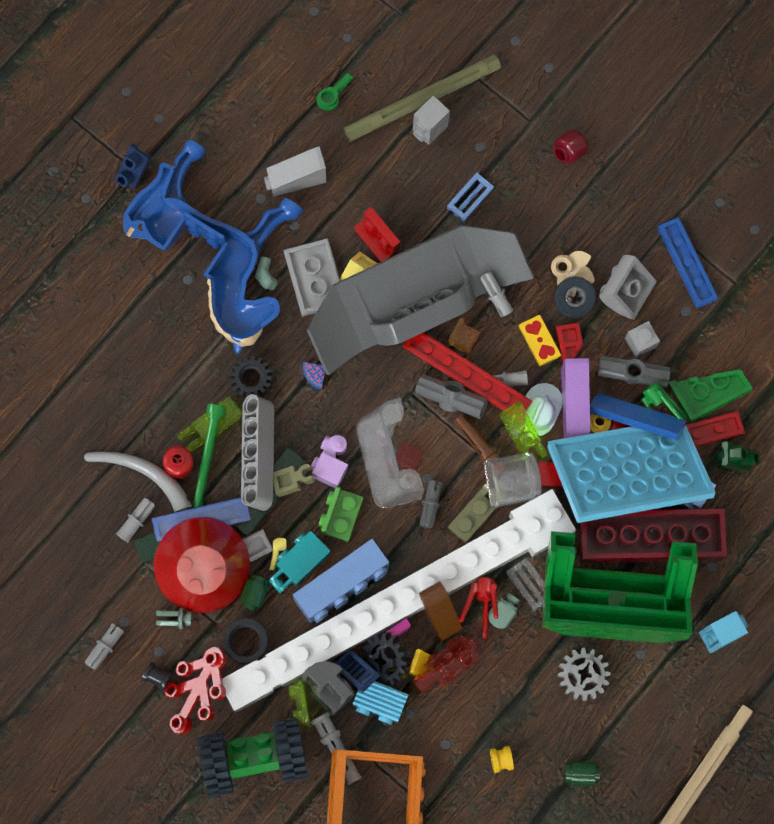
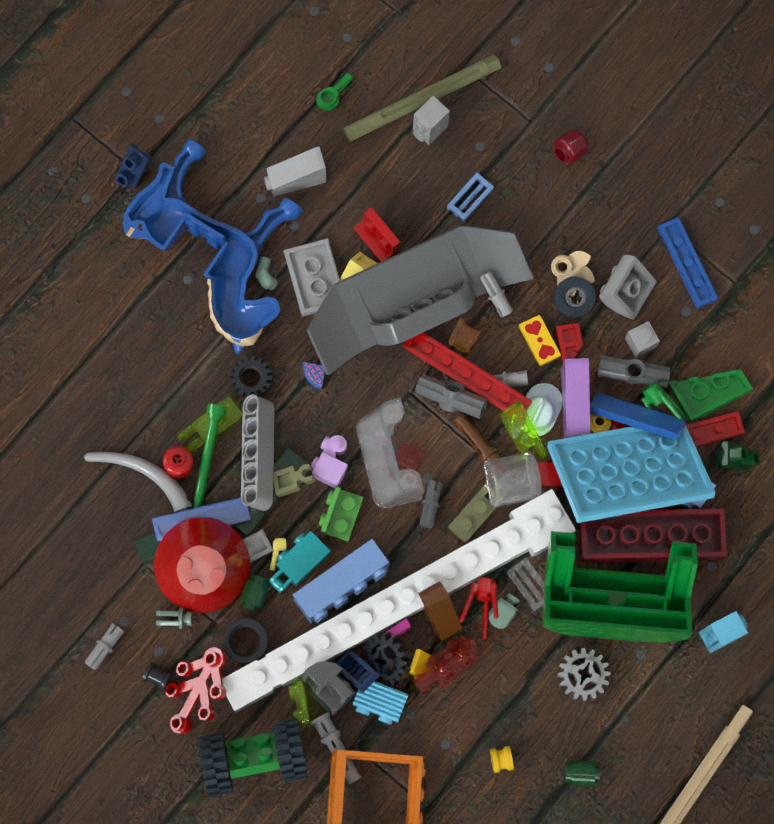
light grey axle [116,498,155,543] -> none

